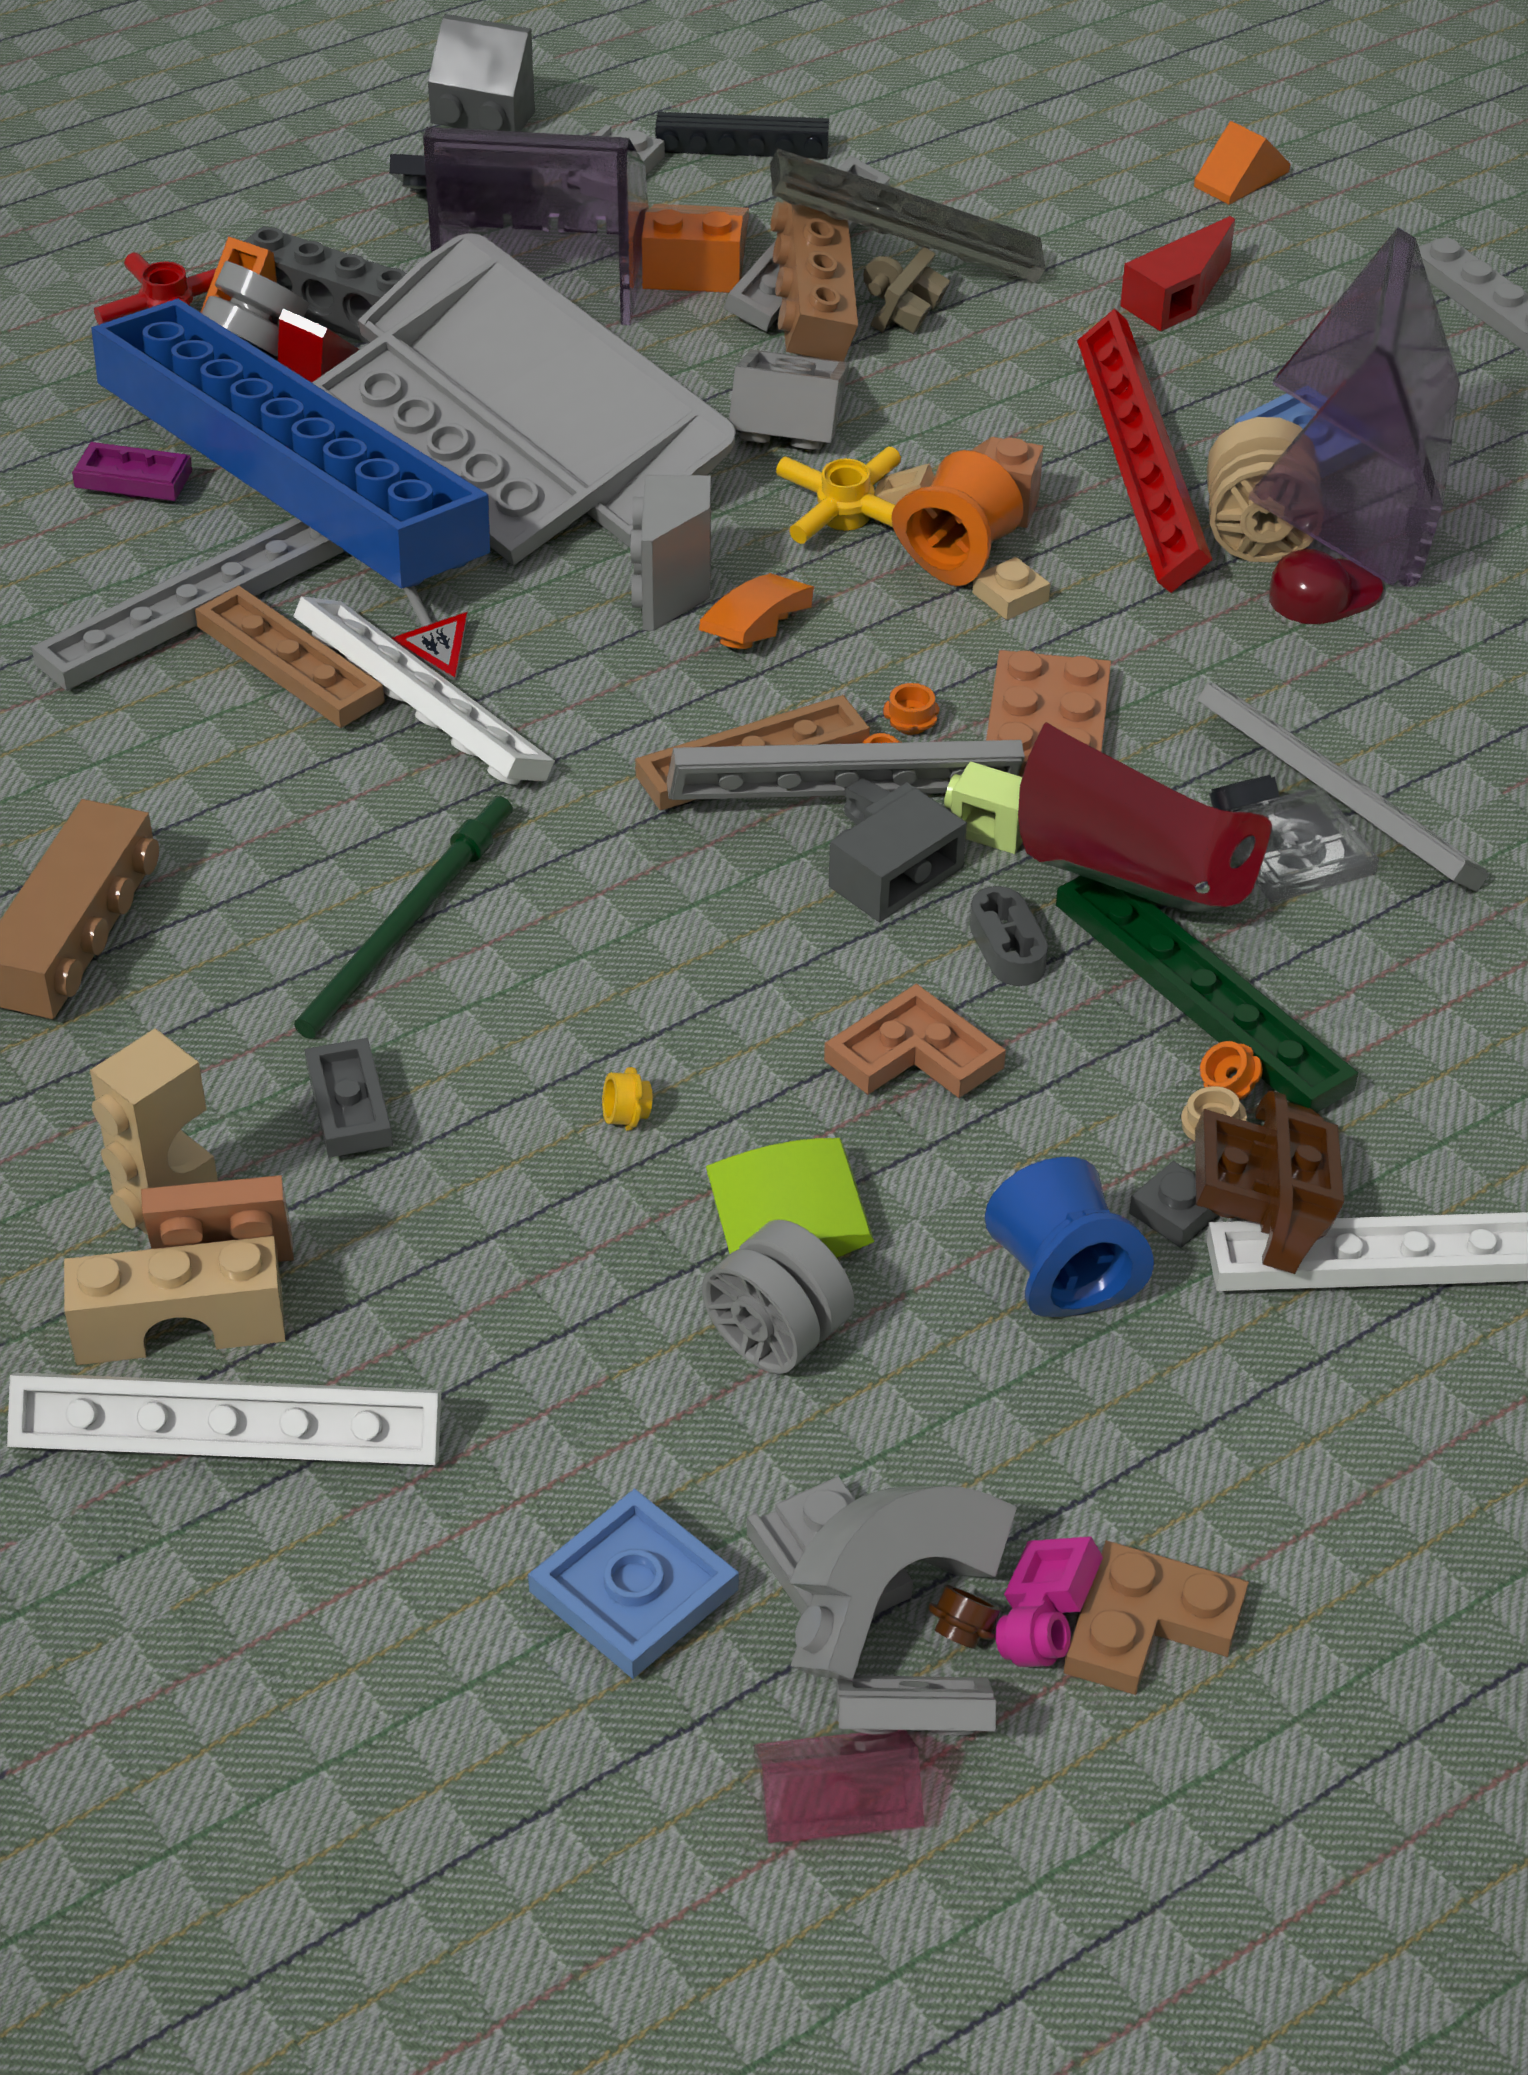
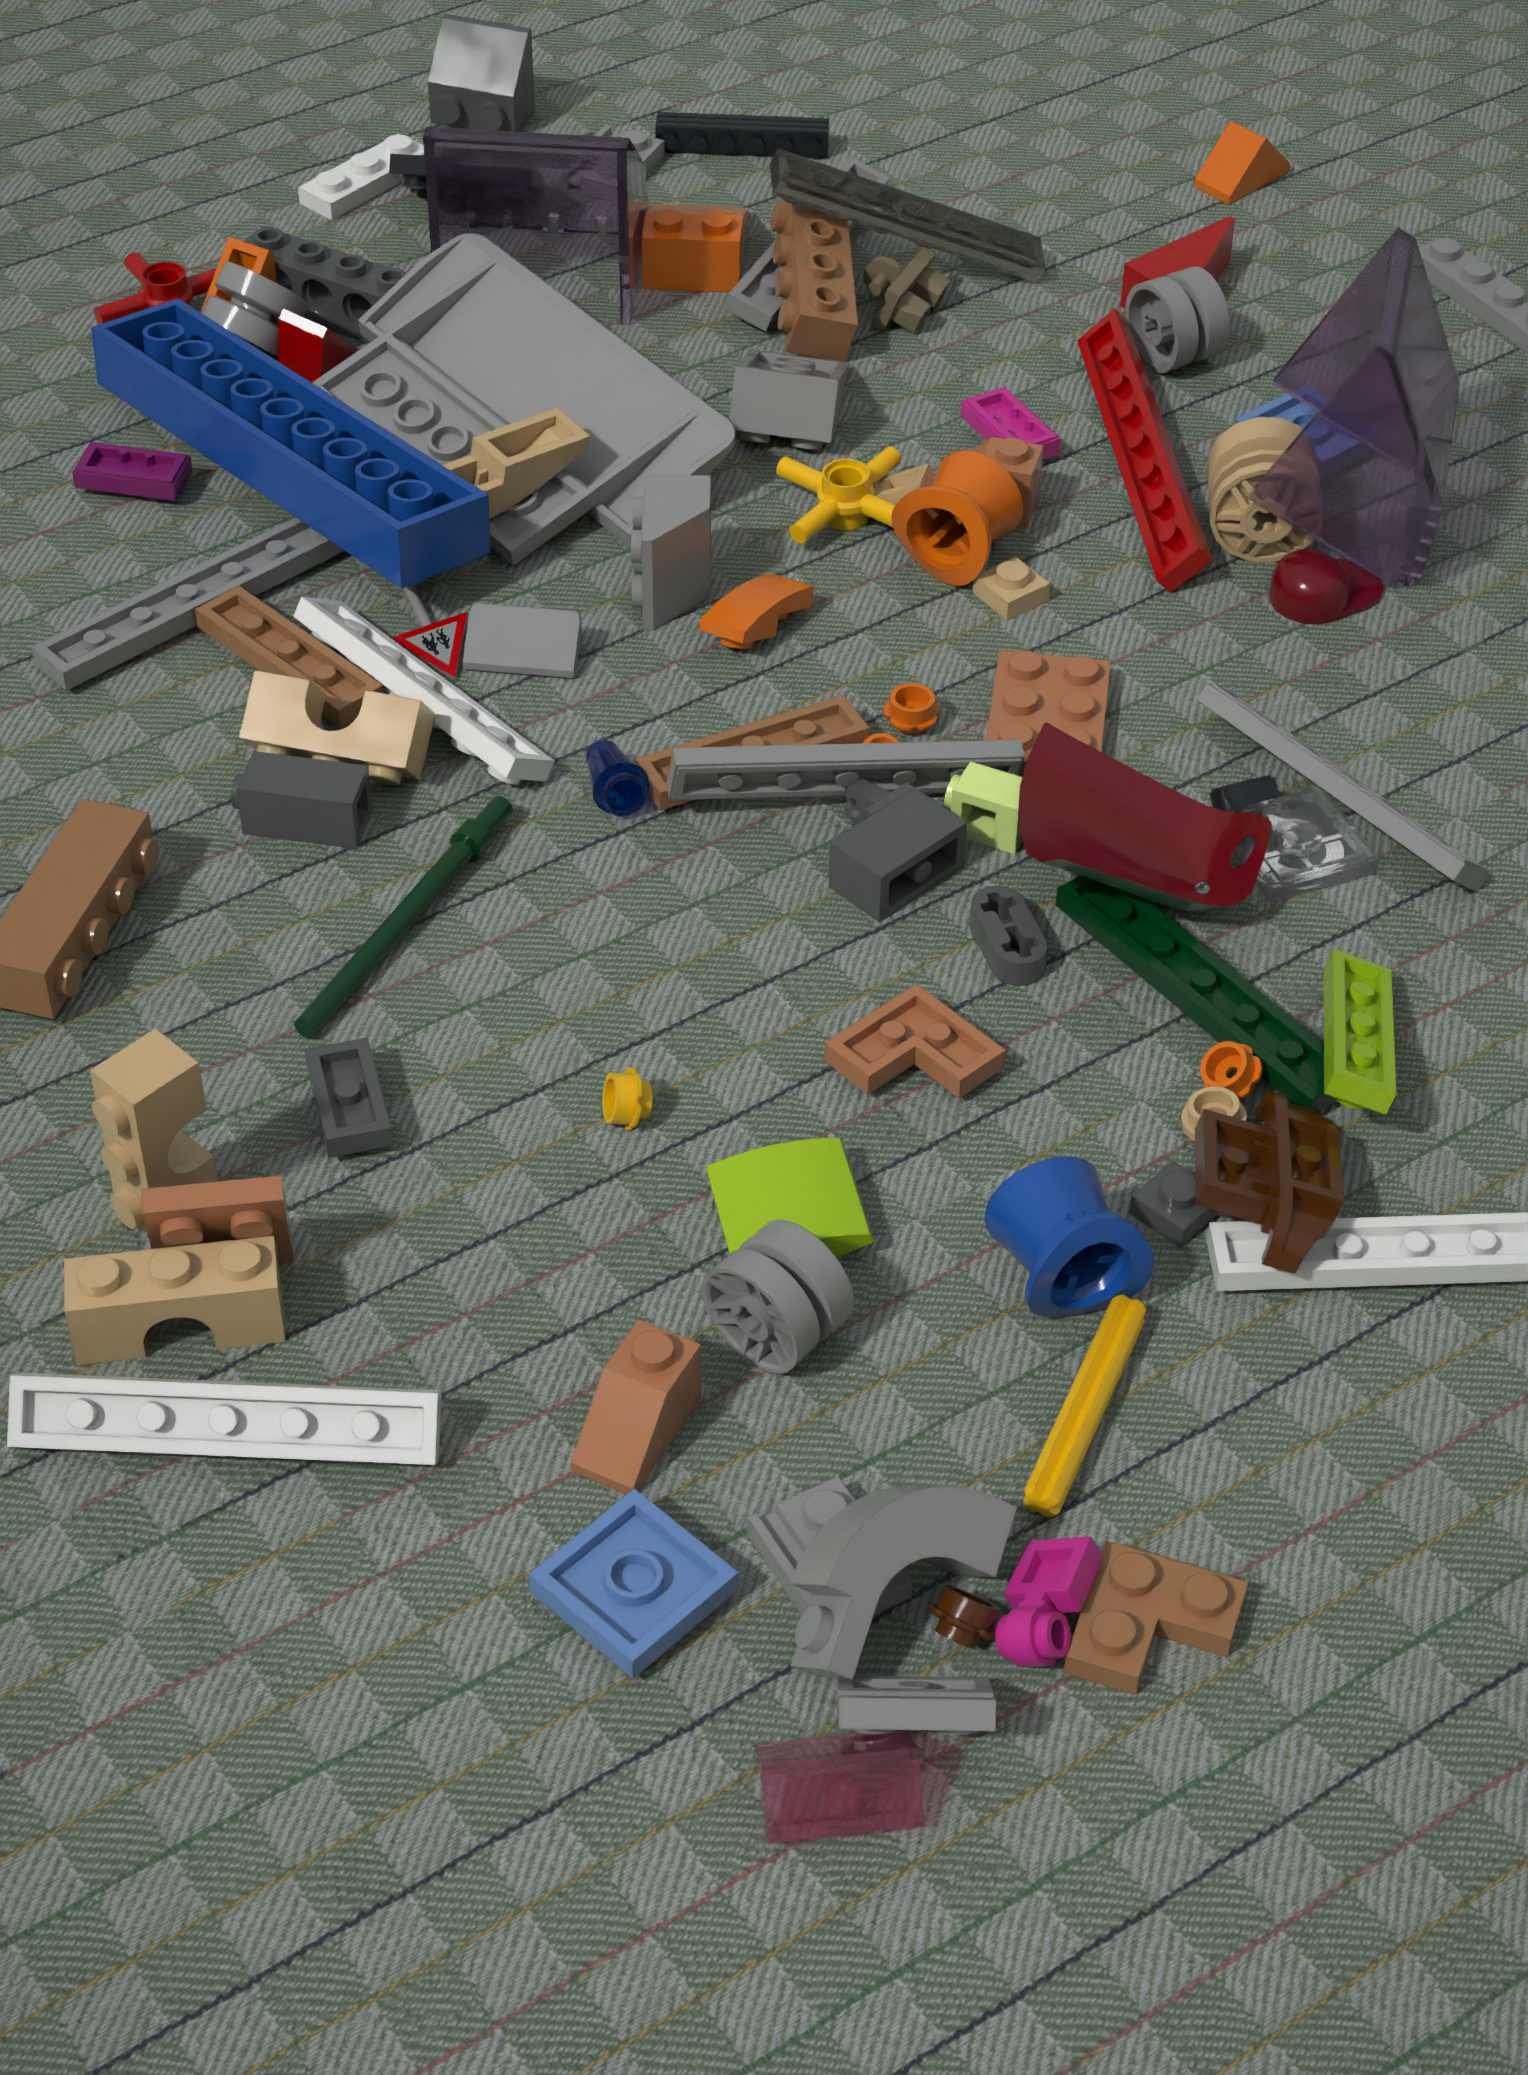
none -> dark grey brick [231,751,373,849]
none -> tan arch [239,670,435,786]
none -> white plate [298,134,432,220]
none -> tan slope [443,407,590,519]
none -> light grey slope [463,603,582,678]
none -> nougat slope [571,1319,701,1495]
none -> clear blue cone [586,740,649,816]
none -> dark pink plate [960,387,1061,460]
none -> yellow axle [1023,1294,1147,1518]
none -> light grey wheel [1125,266,1230,373]
none -> lime plate [1324,949,1397,1115]

